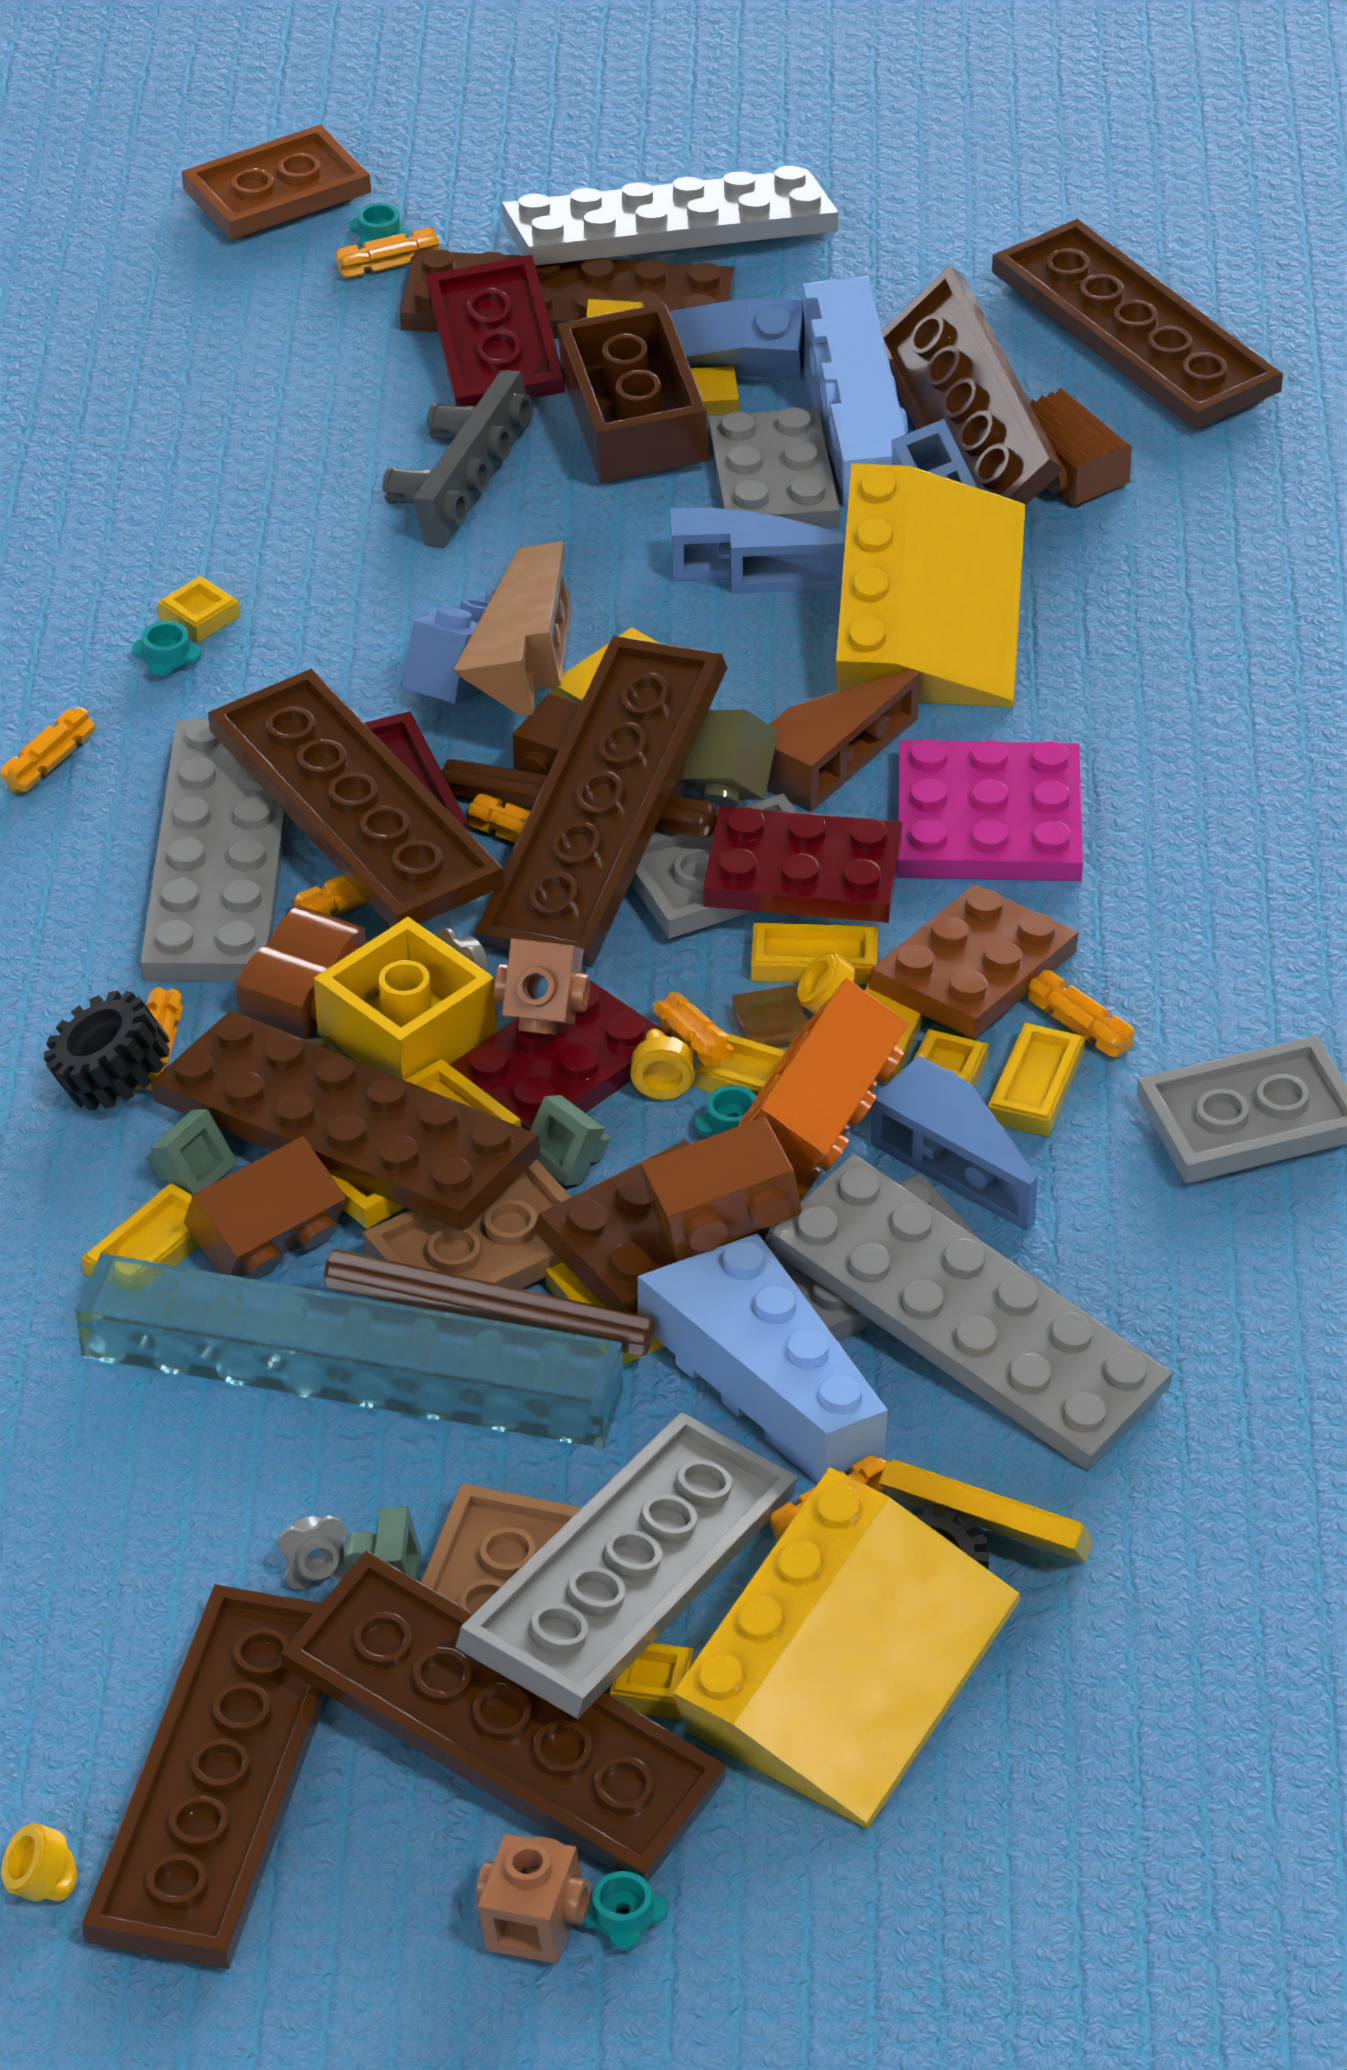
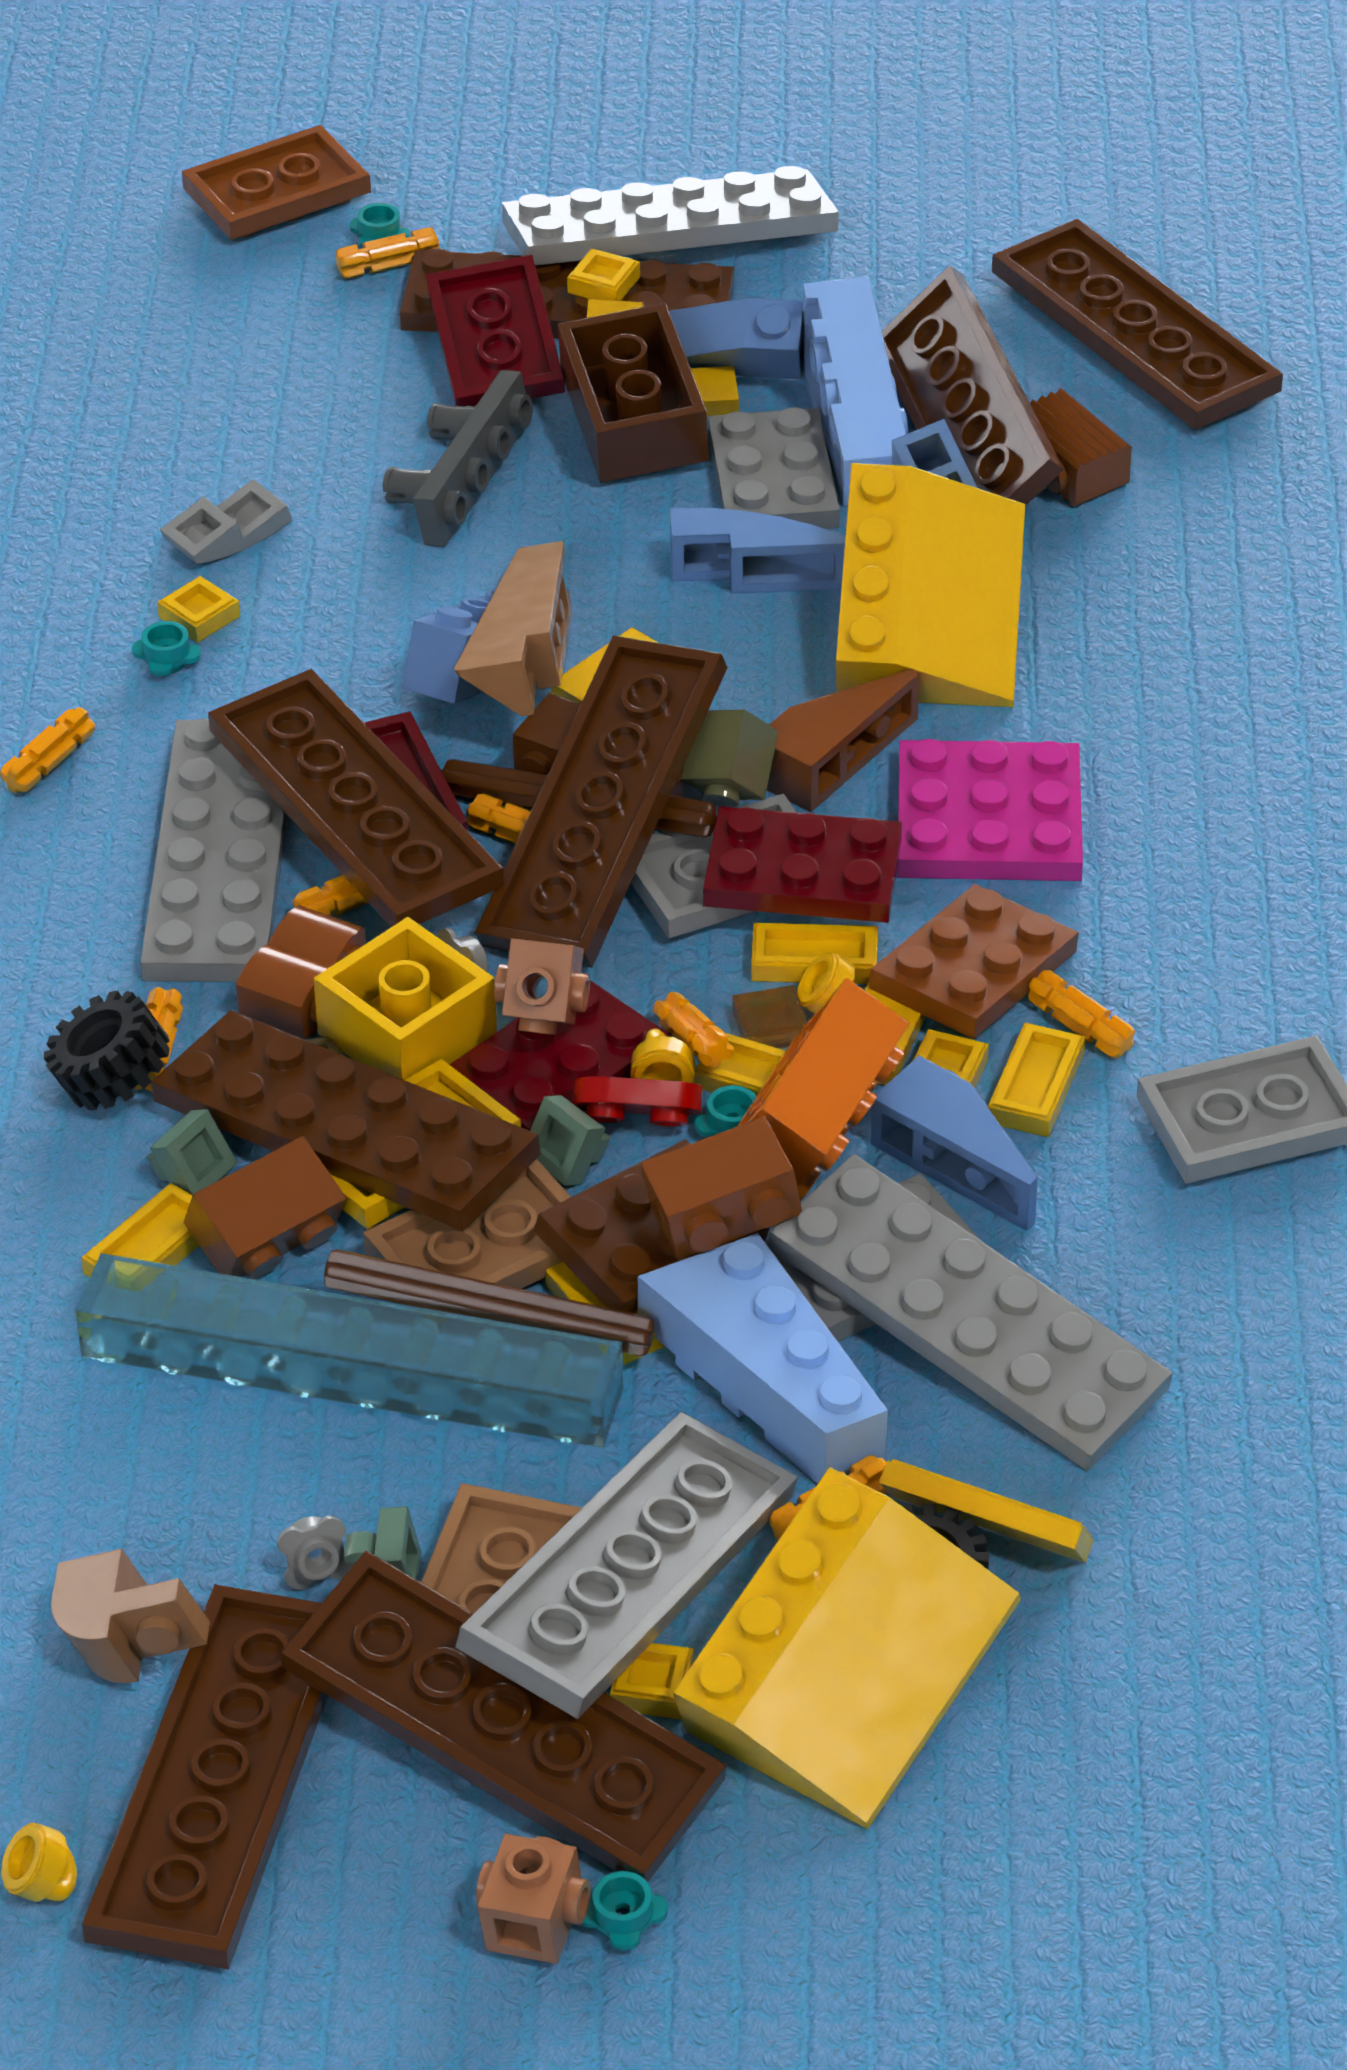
none -> medium nougat brick [51,1548,210,1683]
none -> light grey slope [160,479,293,564]
none -> yellow tile [567,248,640,301]
none -> red plate [573,1076,703,1127]

